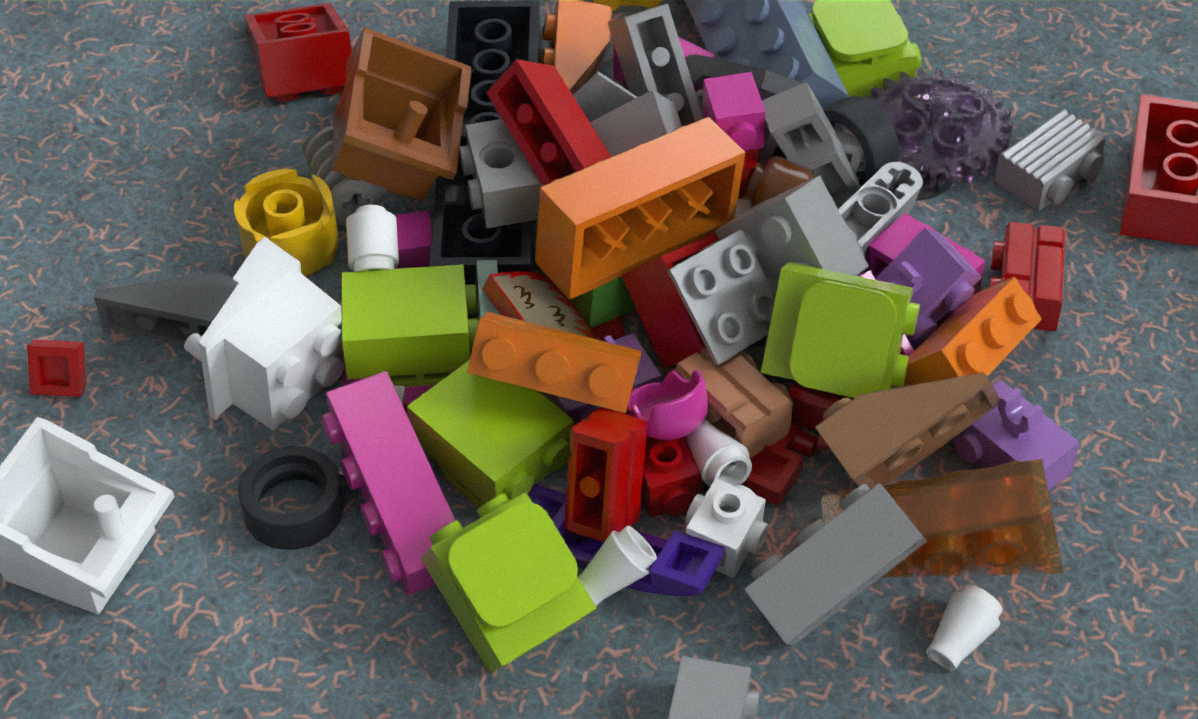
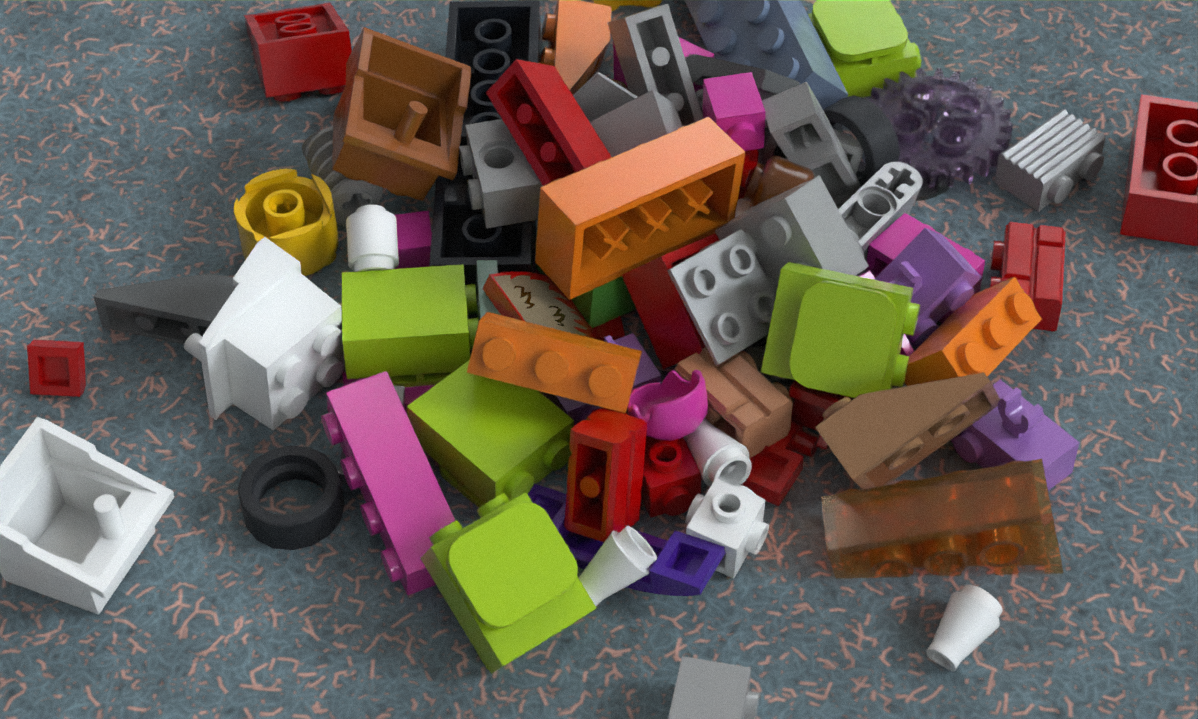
light grey brick [744,483,927,645] -> none

